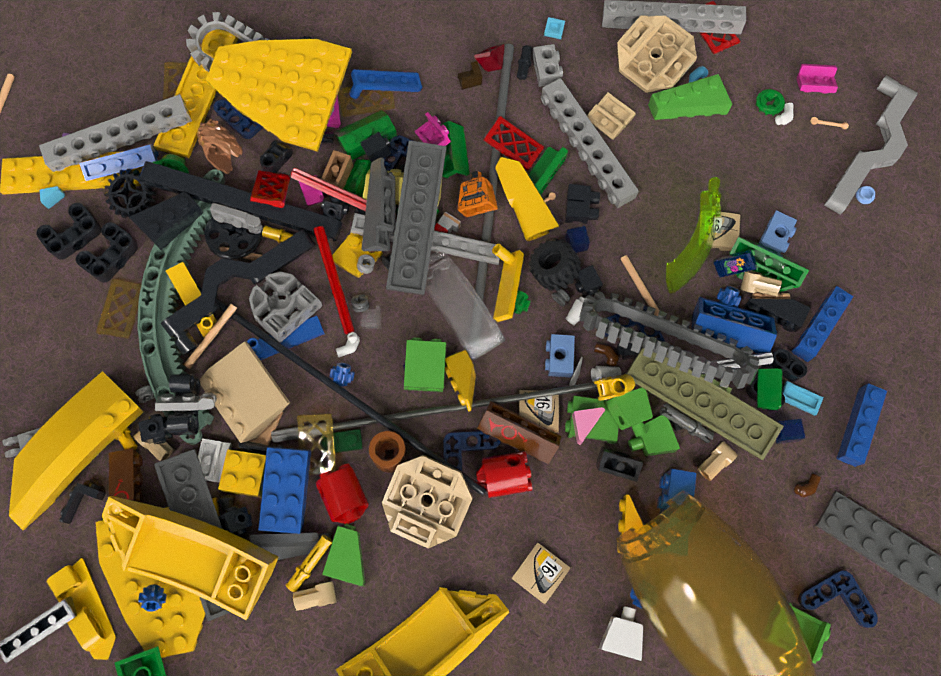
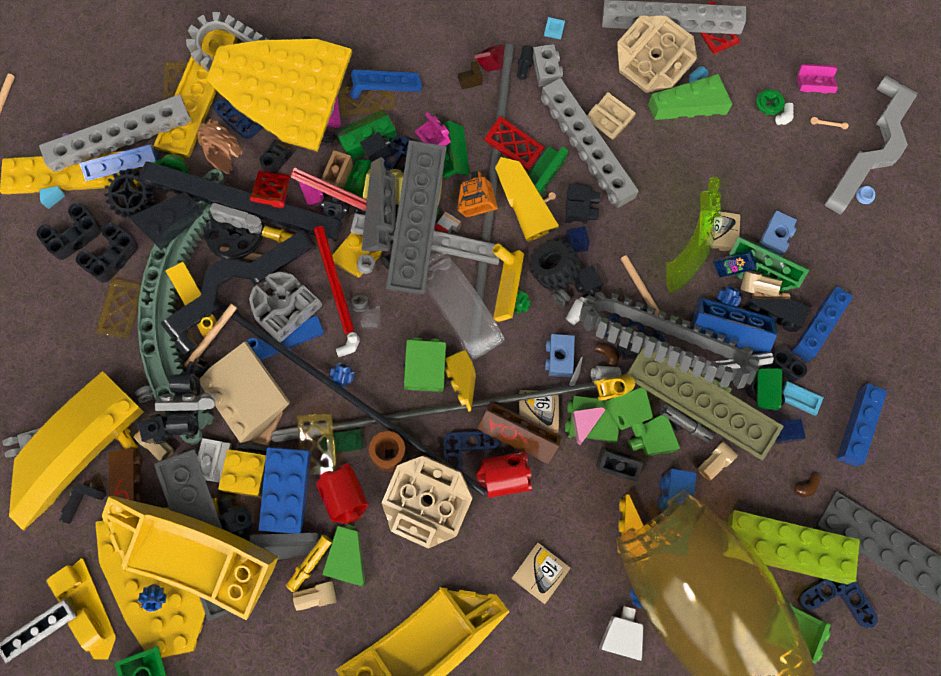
none -> black gear [186,358,211,379]
none -> lime brick [723,510,860,584]

